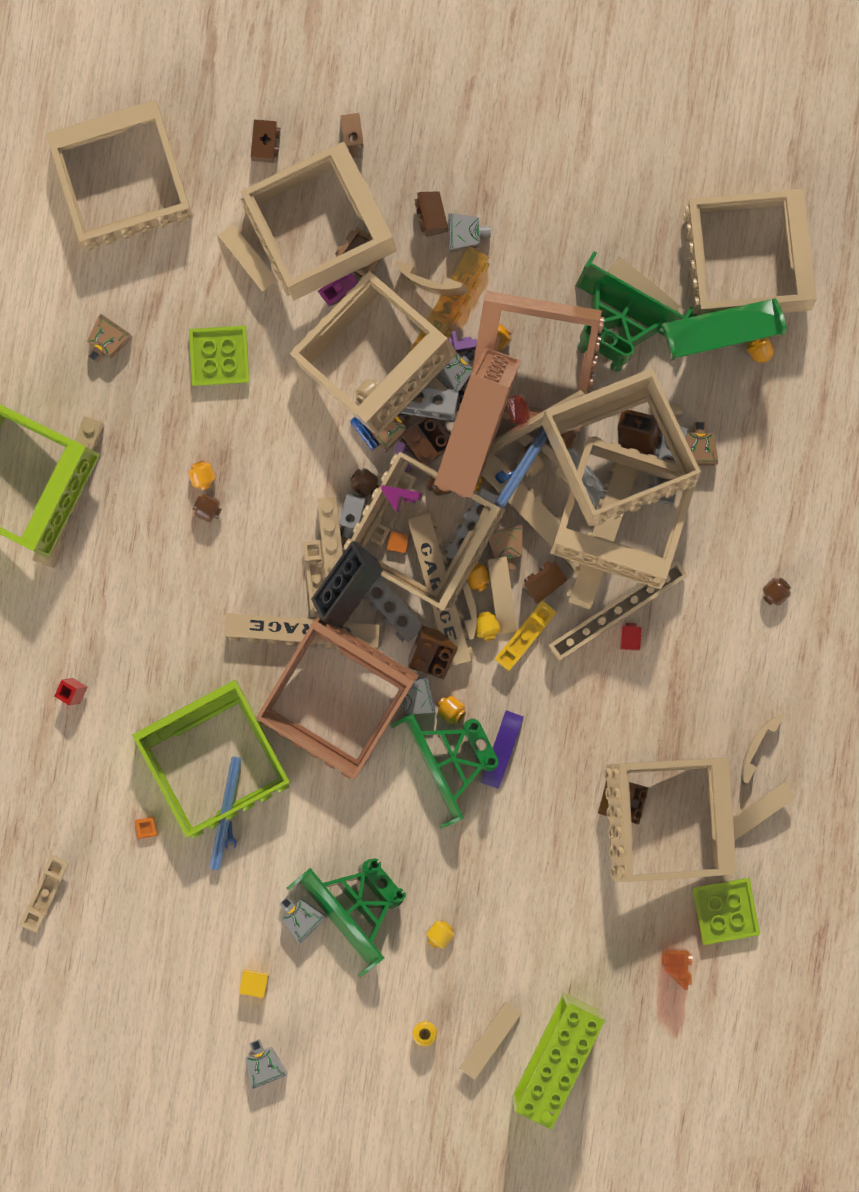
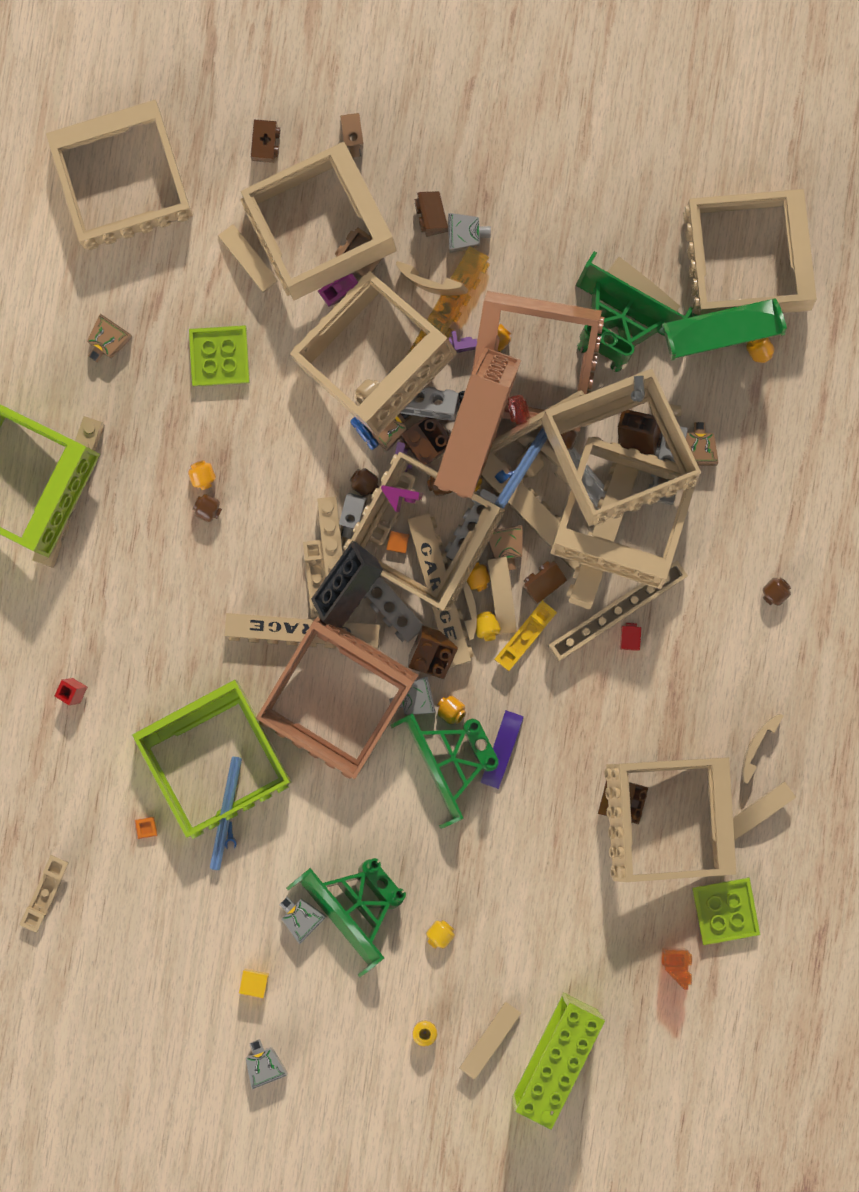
light grey torso [435,350,475,393] -> none
none -> dark grey arm [631,376,645,402]

